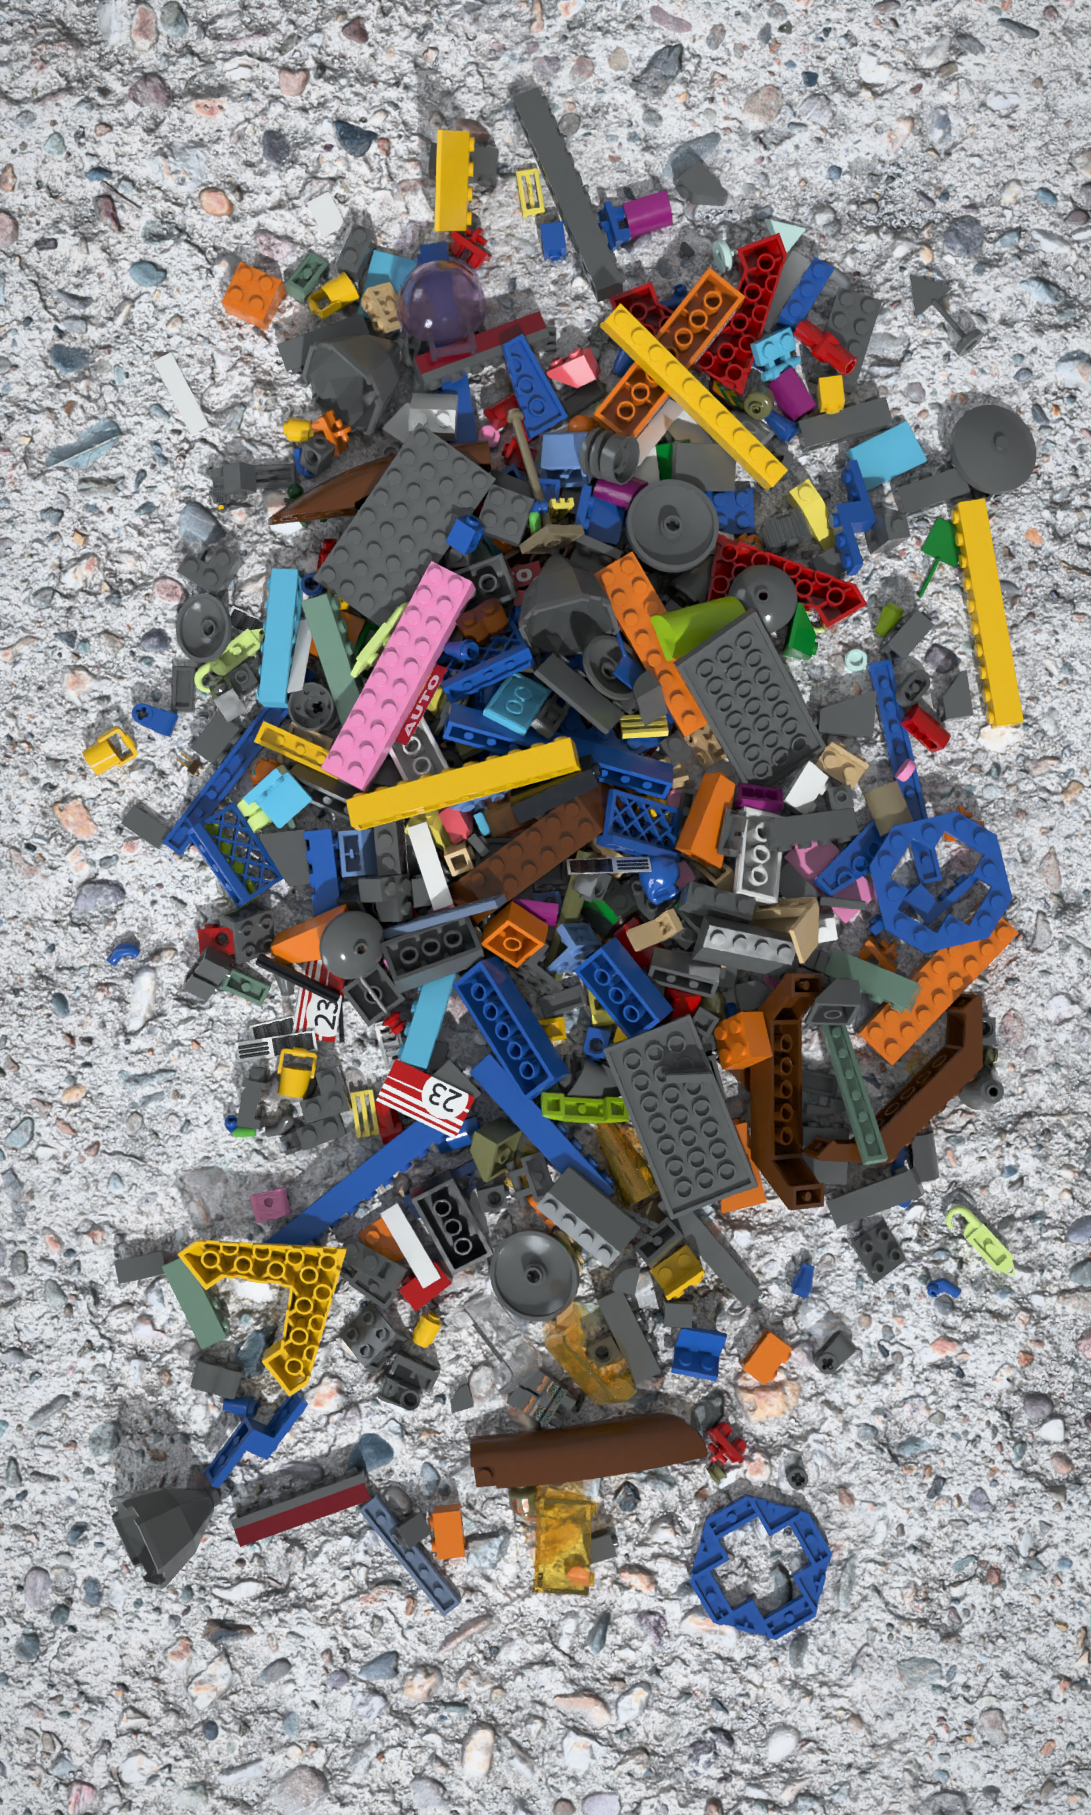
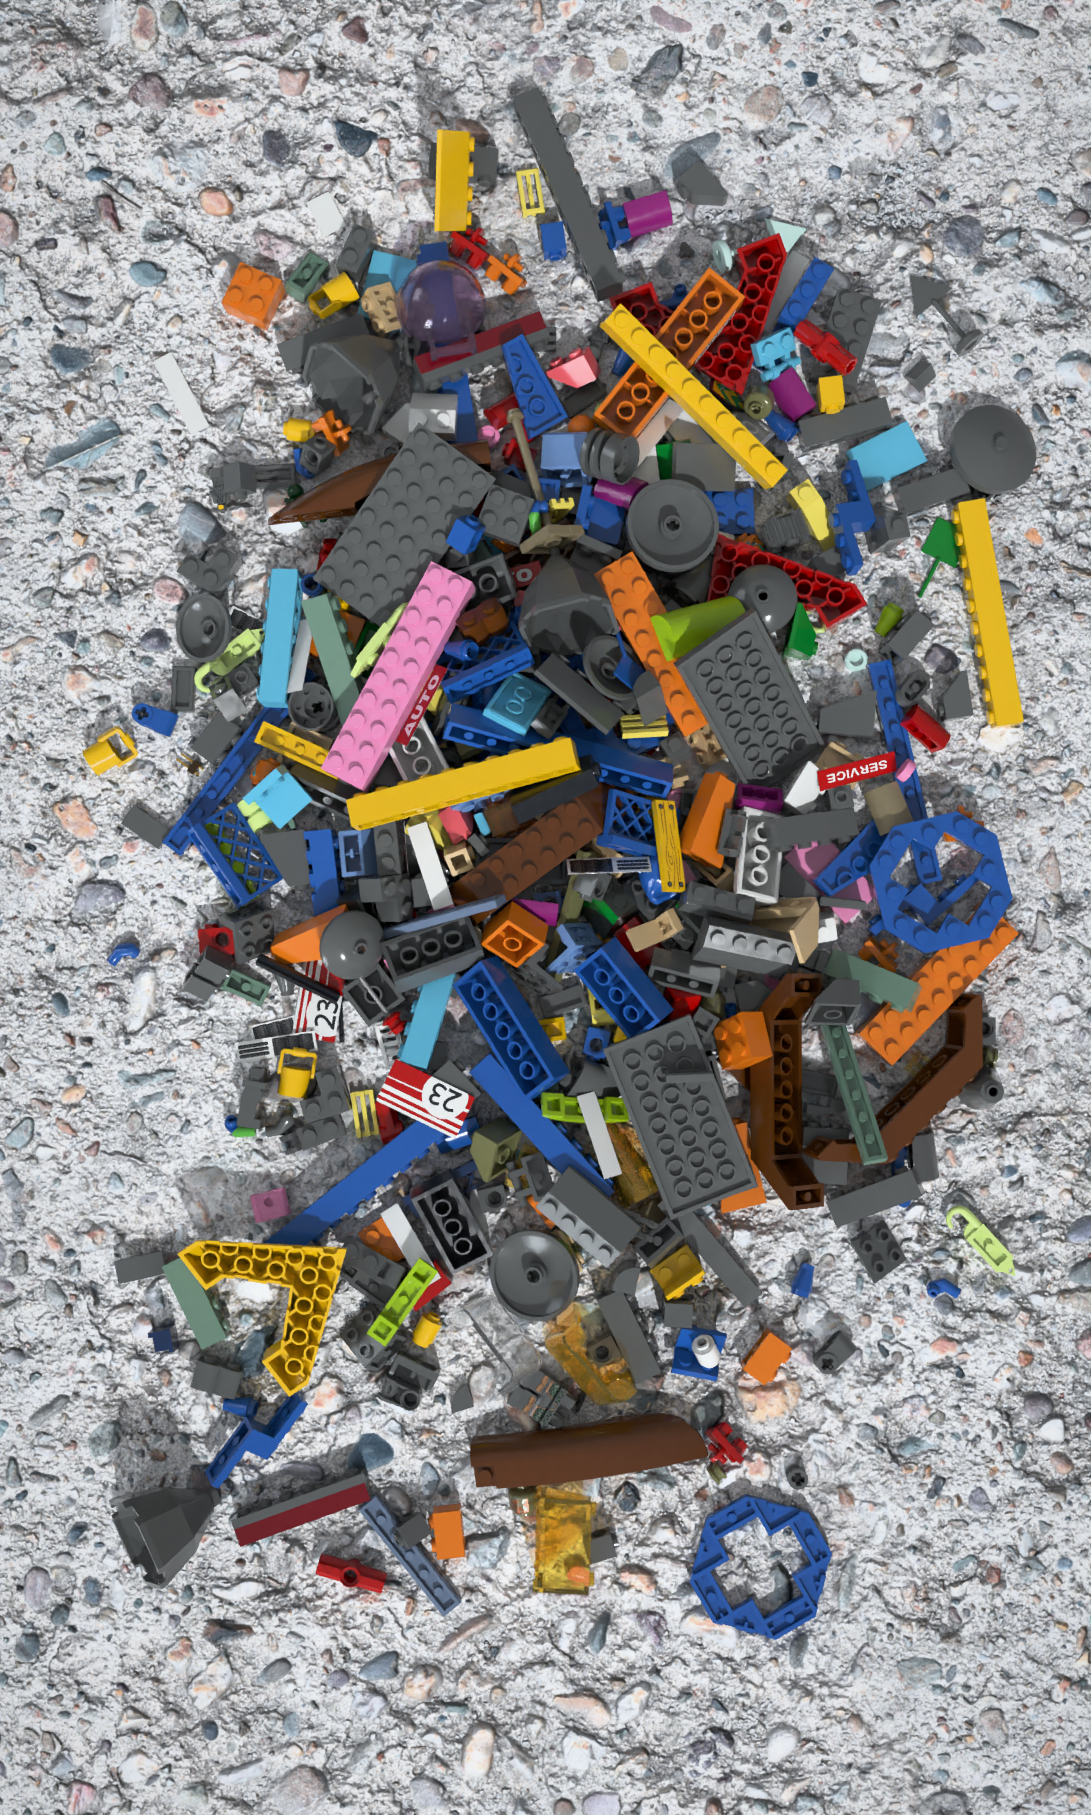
none -> dark blue panel [147,1324,179,1353]
none -> red piece [315,1553,387,1594]
none -> lime slope [367,1257,439,1347]
none -> orange hips [485,253,528,295]
none -> white sticker [577,1091,622,1179]
none -> yellow tile [651,800,686,892]
none -> white brick [692,1335,720,1368]
none -> red sticker [817,751,897,791]
none -> dark grey slope [904,360,936,393]

